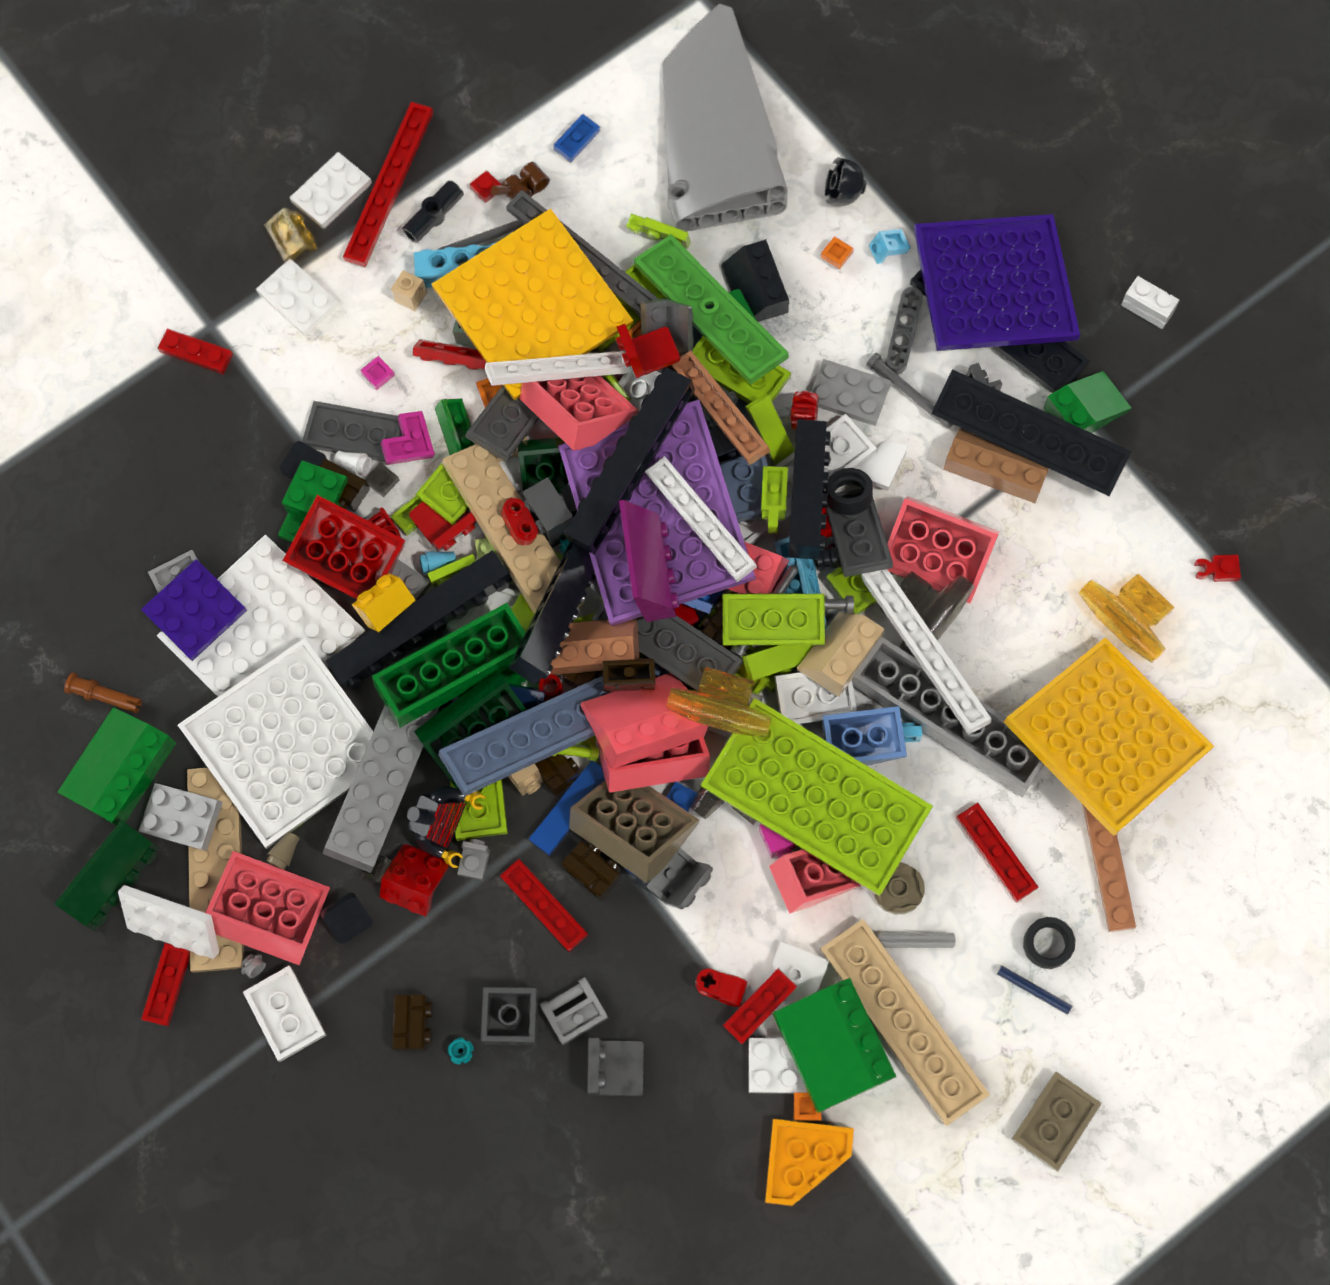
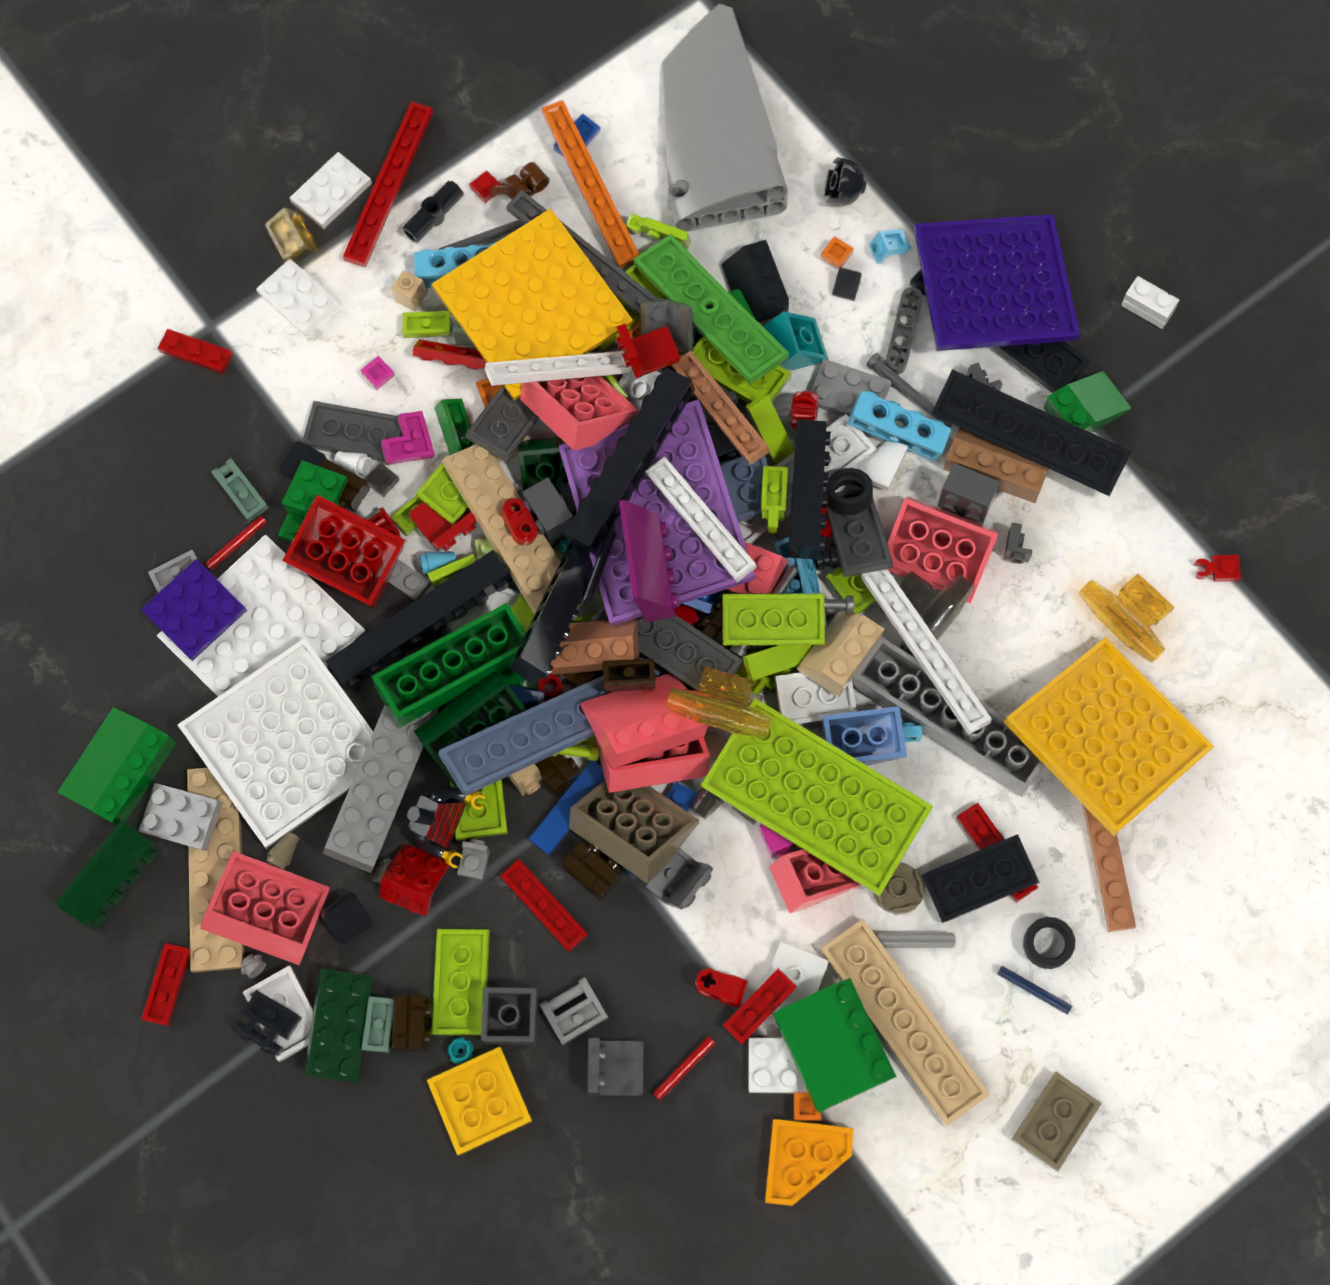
dark orange pin [64,672,142,714] -> none
white plate [118,885,219,959] -> none
yellow brick [352,573,416,632] -> none
none -> red bar [205,515,267,570]
none -> sand green plate [211,458,269,522]
none -> black plate [233,990,303,1057]
none -> dark green plate [304,969,373,1083]
none -> sand green plate [362,997,394,1053]
none -> lime plate [402,311,451,338]
none -> yellow plate [427,1047,533,1156]
none -> lime tile [432,929,490,1036]
none -> orange plate [542,100,639,268]
none -> black bar [582,531,616,604]
none -> red bar [652,1036,716,1101]
none -> teal slope [764,311,829,370]
none -> black slope [832,267,862,301]
none -> medium azure brick [847,390,952,461]
none -> black plate [922,834,1040,924]
none -> dark grey brick [937,463,1000,525]
none -> dark grey bracket [1004,522,1033,564]

